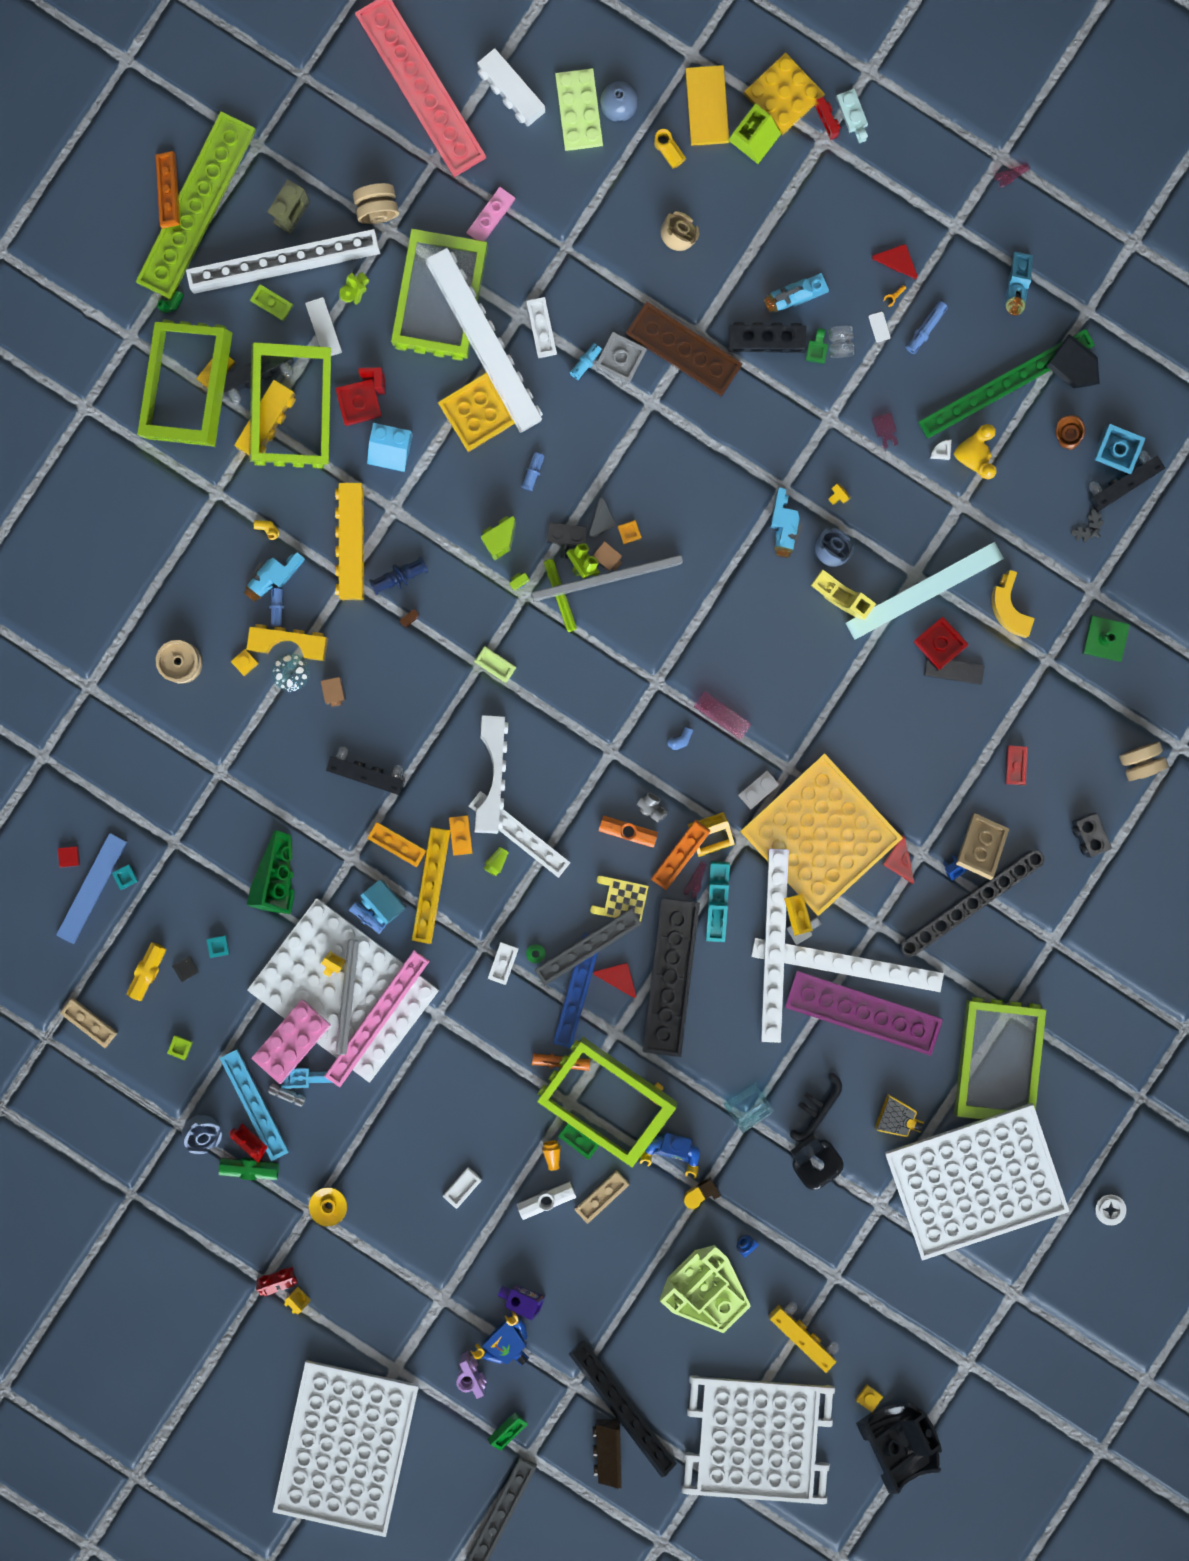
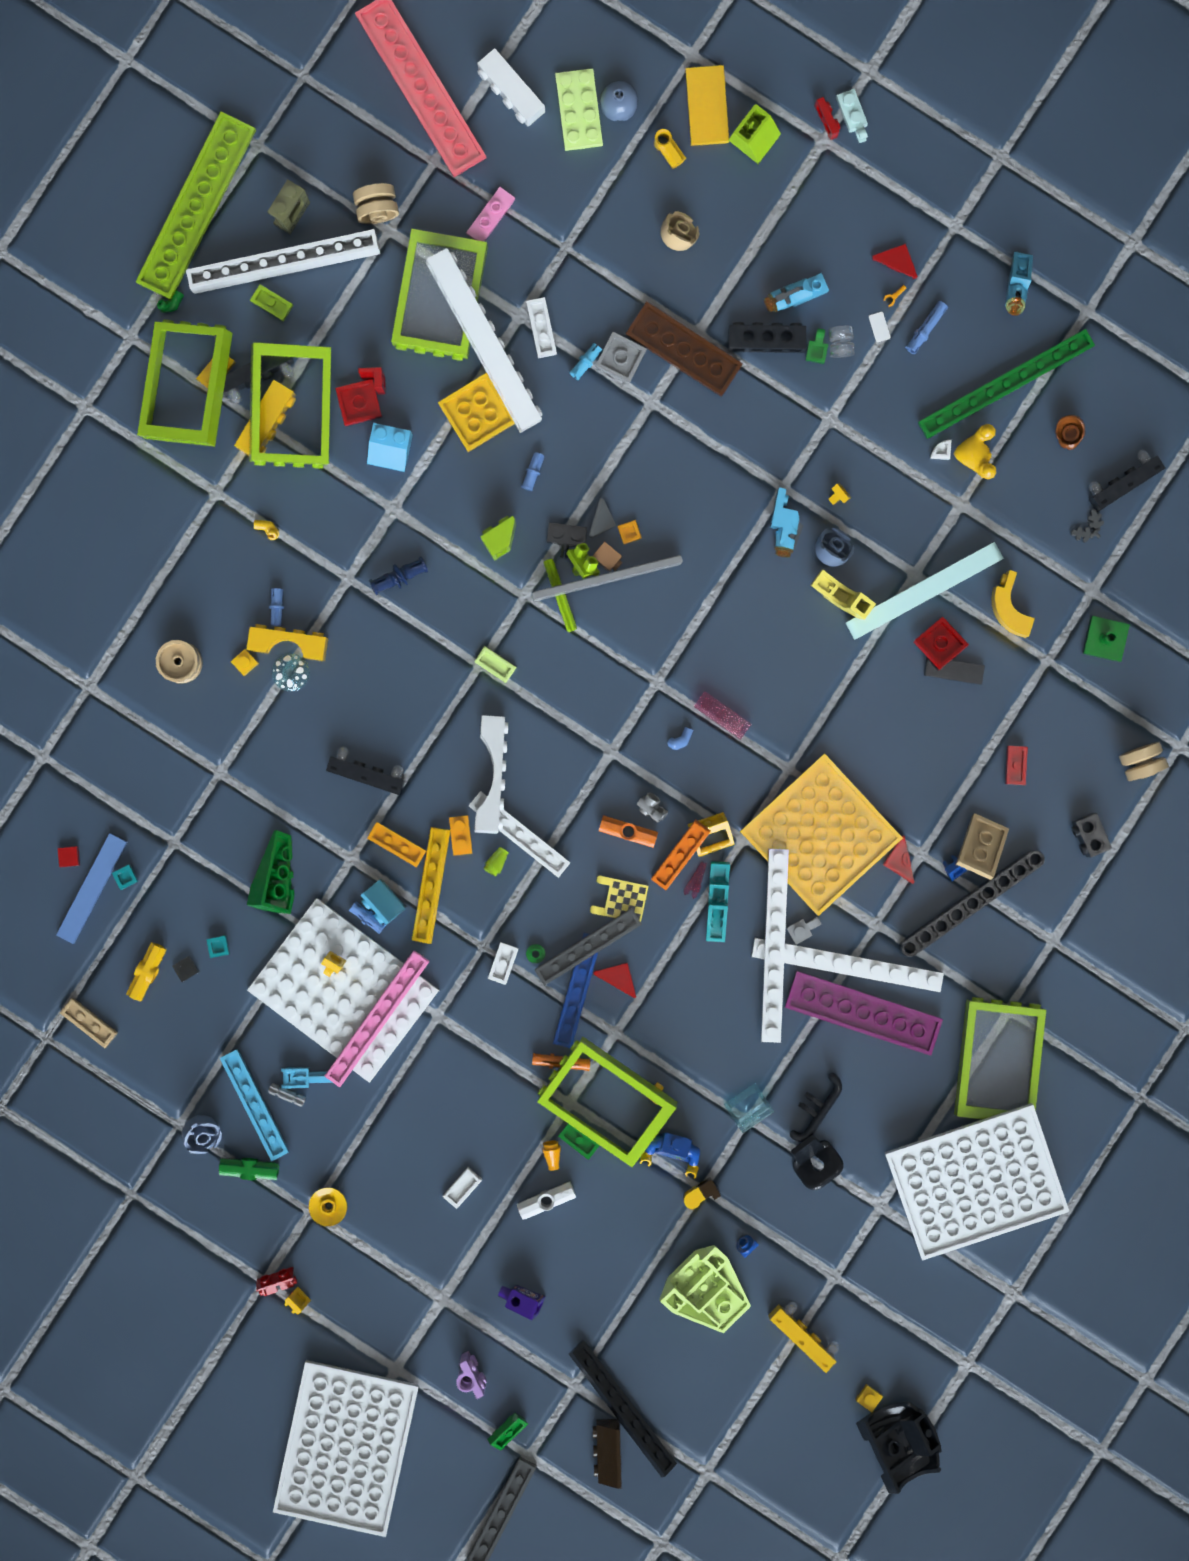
orange tile [155,151,180,228] -> none
lime plate [167,1035,193,1060] -> none
red hinge [229,1123,268,1162] -> none
medium azure plate [243,553,305,602] -> none
bright pink plate [251,1000,331,1084] -> none
white tile [305,297,342,356] -> none
medium nougat brick [321,677,346,707] -> none
yellow brick [335,483,364,600] -> none
light grey axle [336,939,359,1055] -> none
lime hips [339,272,369,305] -> none
reddish brown tile [399,609,420,627] -> none
blue torso [470,1311,529,1366] -> none
lime plate [509,573,530,591] -> none
tan tile [574,1170,630,1224] -> none
black brick [642,898,700,1057] -> none
white plate [681,1375,835,1504] -> none
light grey plate [738,771,779,810] -> none
yellow plate [744,53,825,135] -> none
yellow plate [784,894,813,936] -> none
clear pink plate [872,412,898,449] -> none
torso [874,1094,924,1137] -> none
clear pink piece [994,164,1030,188] -> none
black tile [1045,334,1100,389] -> none
medium azure slope [1095,424,1146,474] -> none
white gear [1095,1194,1126,1225] -> none

